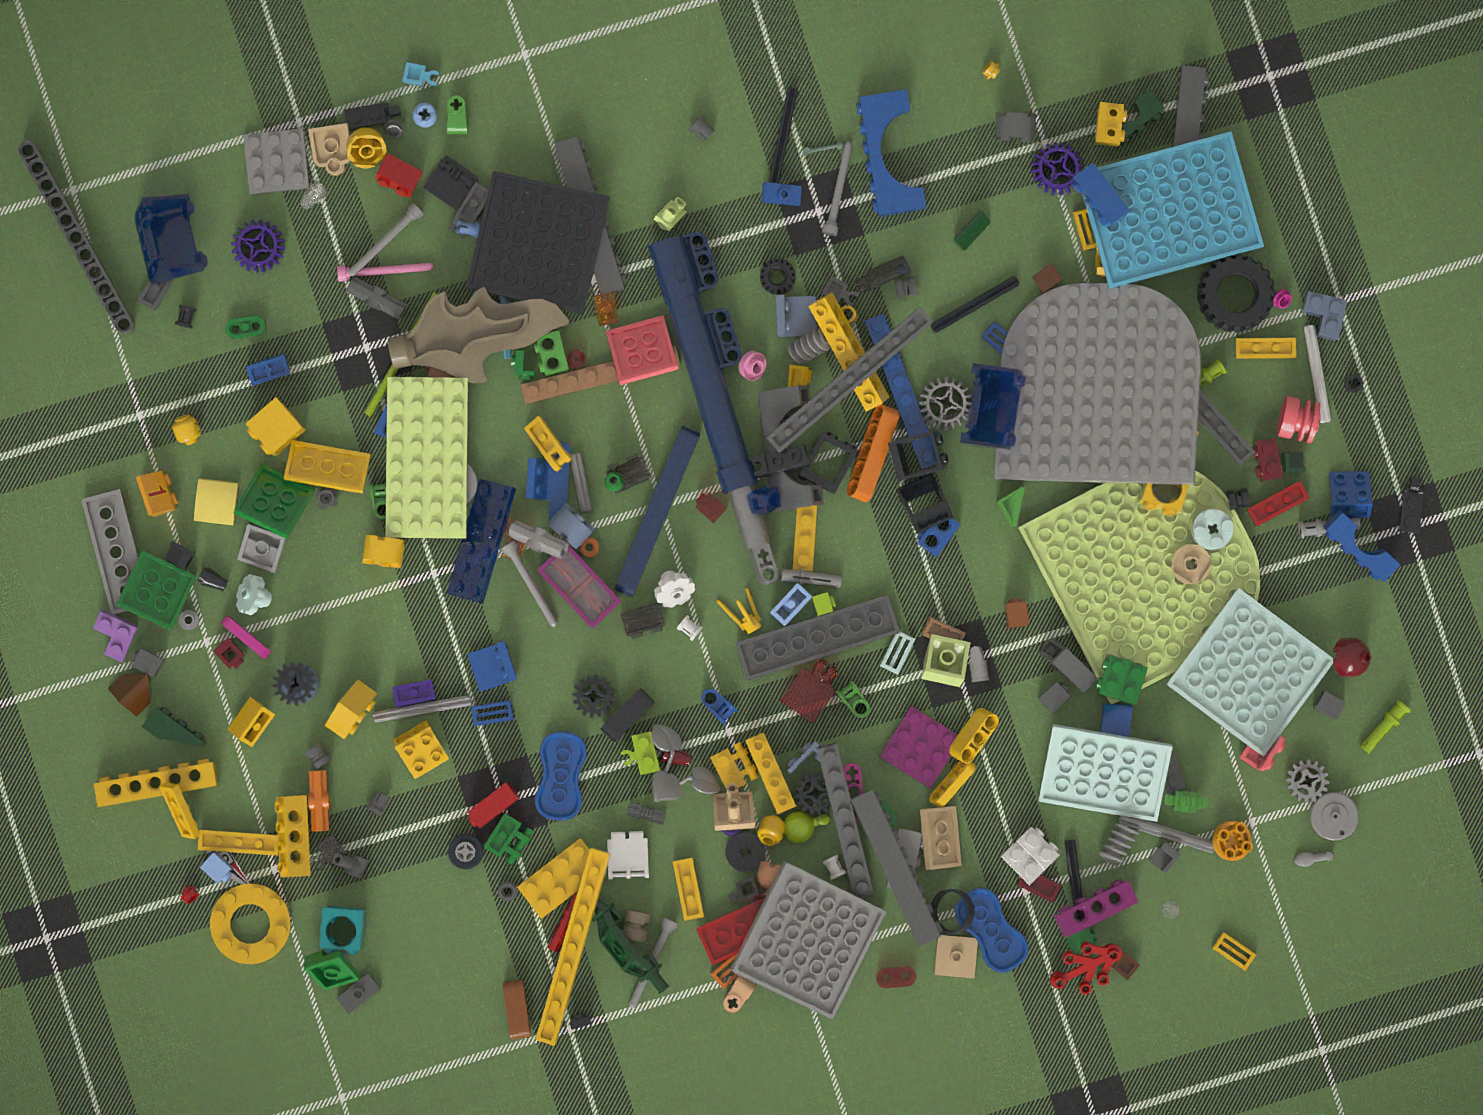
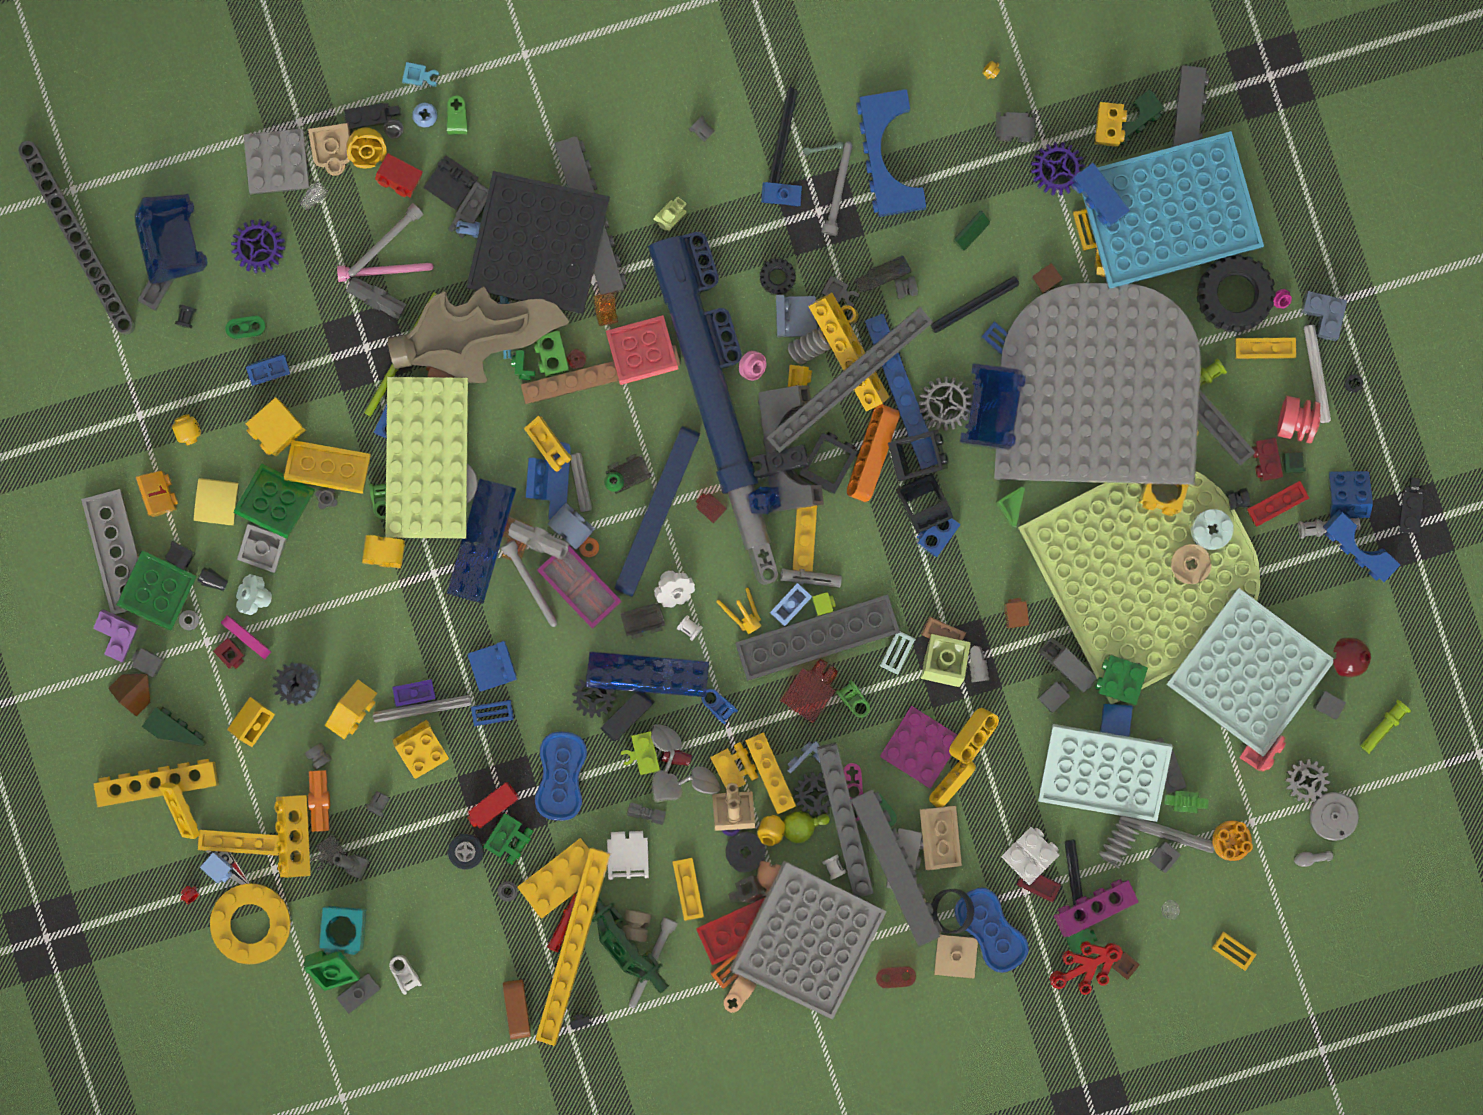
none -> white piece [389,955,422,995]
none -> clear blue plate [586,652,709,697]

